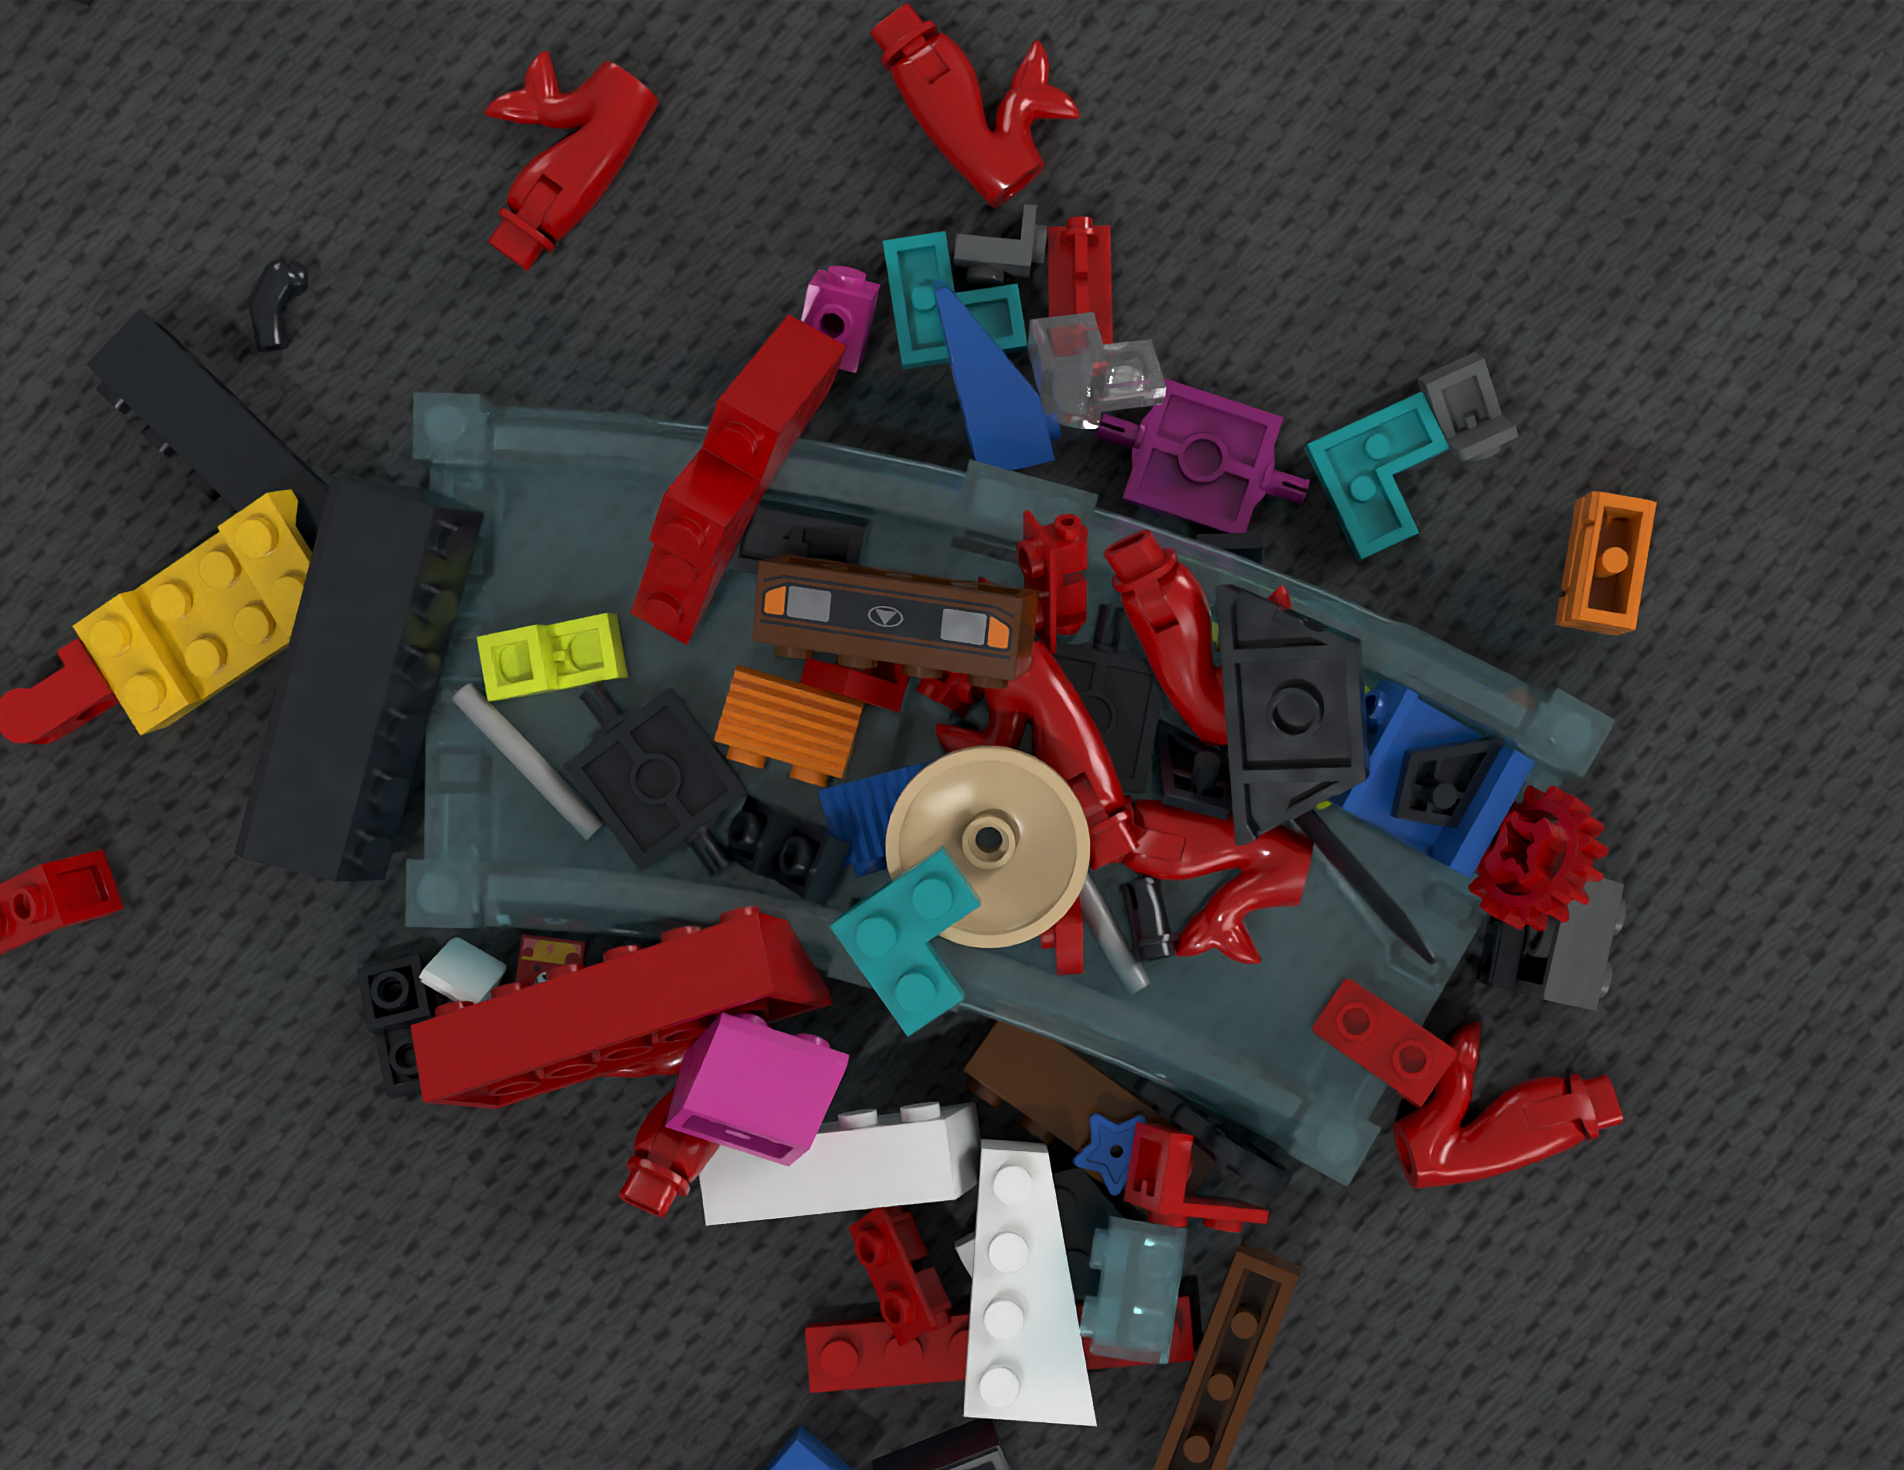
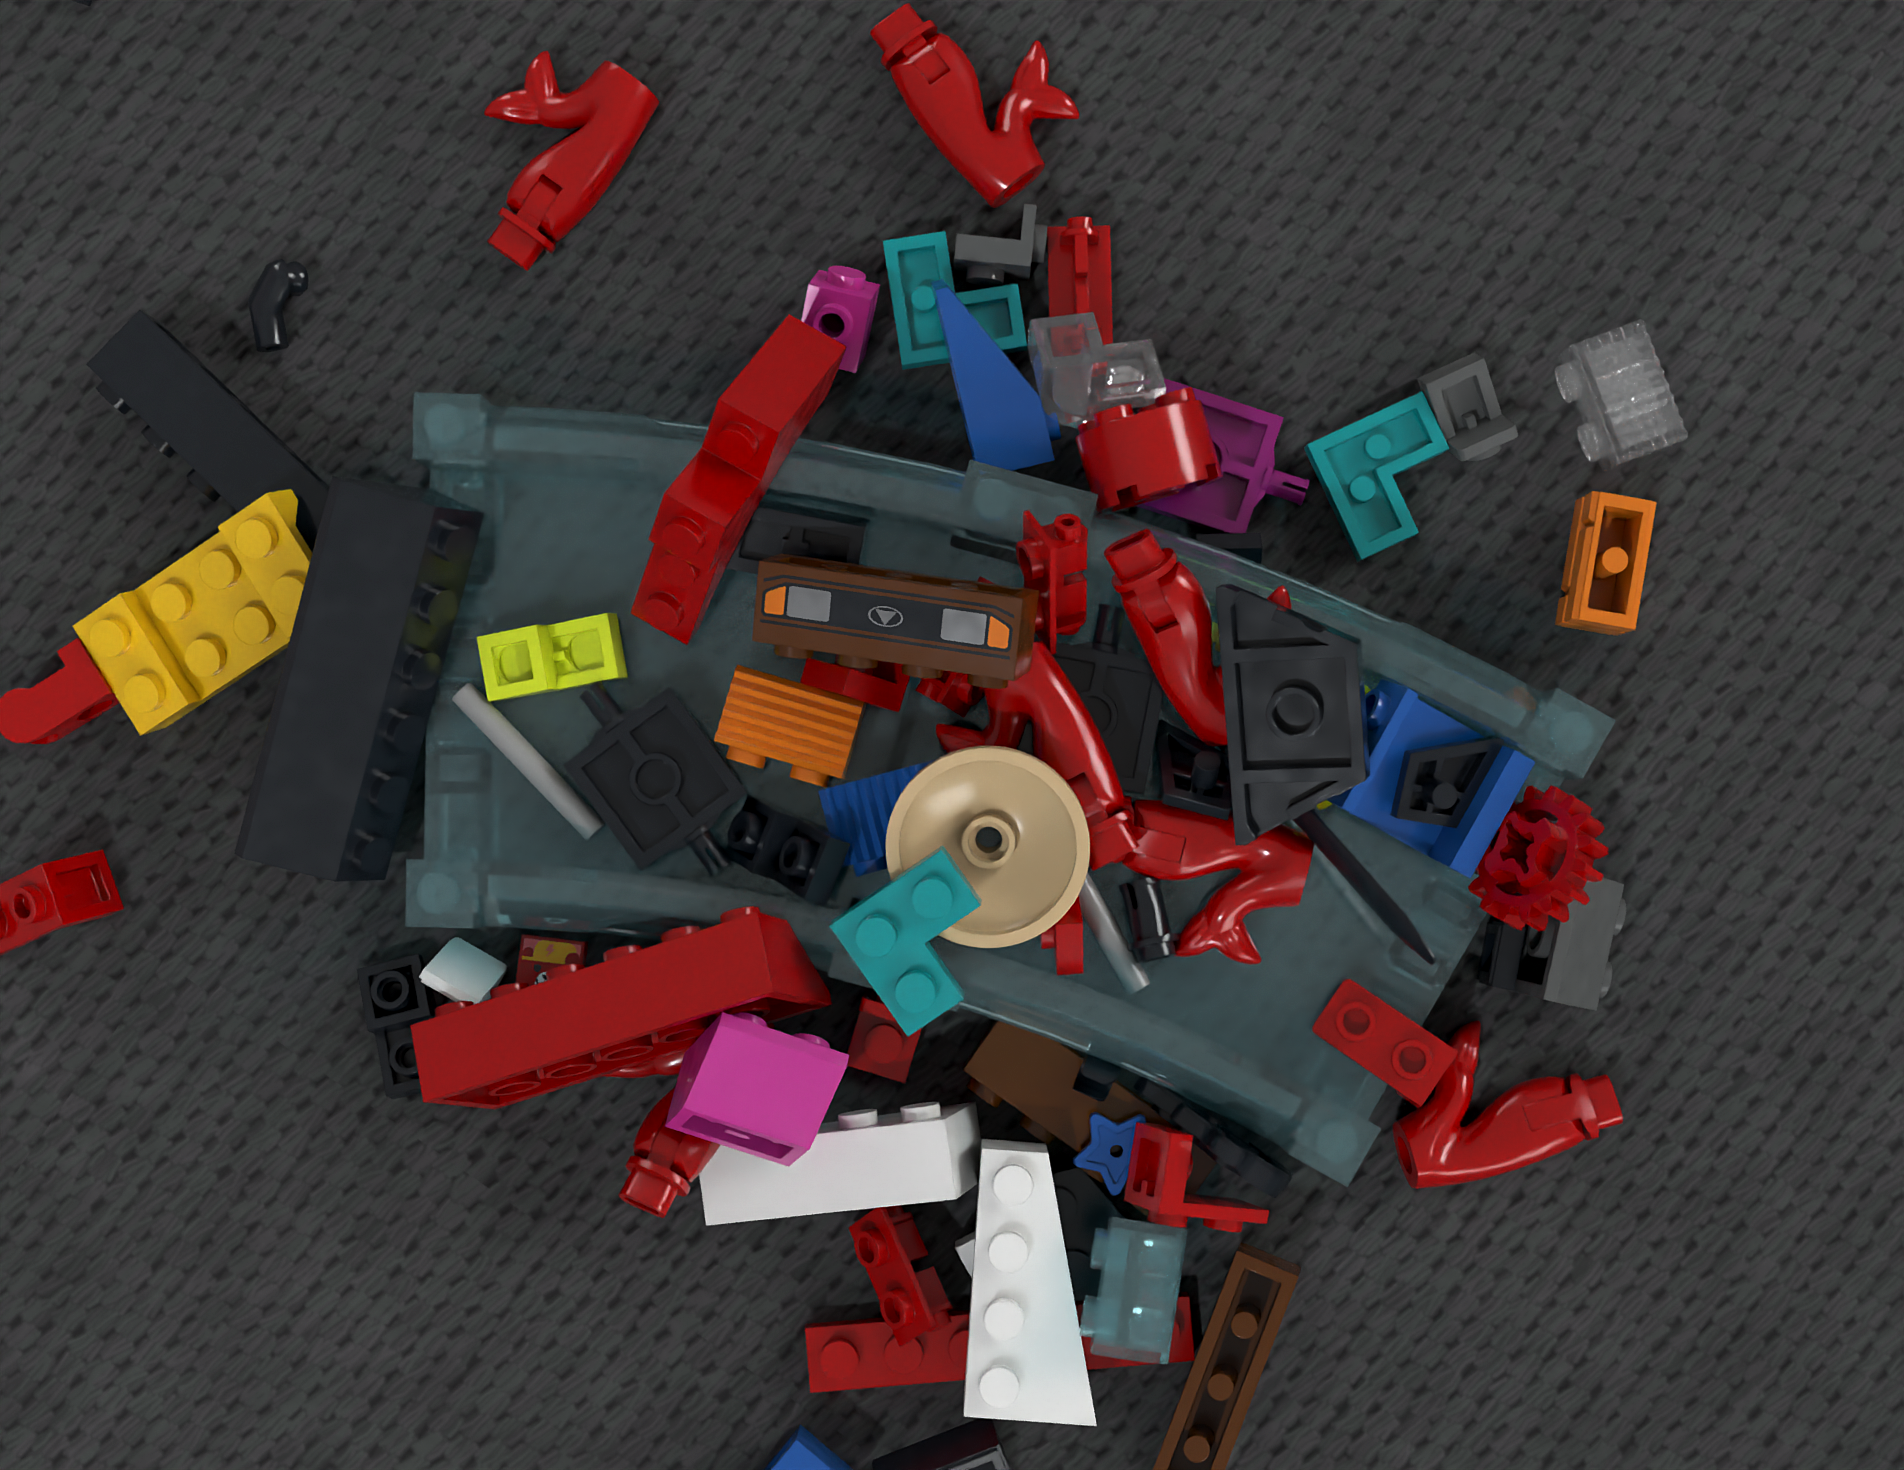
none -> red bracket [847,990,923,1083]
none -> black hand [1072,1033,1138,1101]
none -> red brick [1075,387,1223,514]
none -> clear brick [1555,319,1688,473]

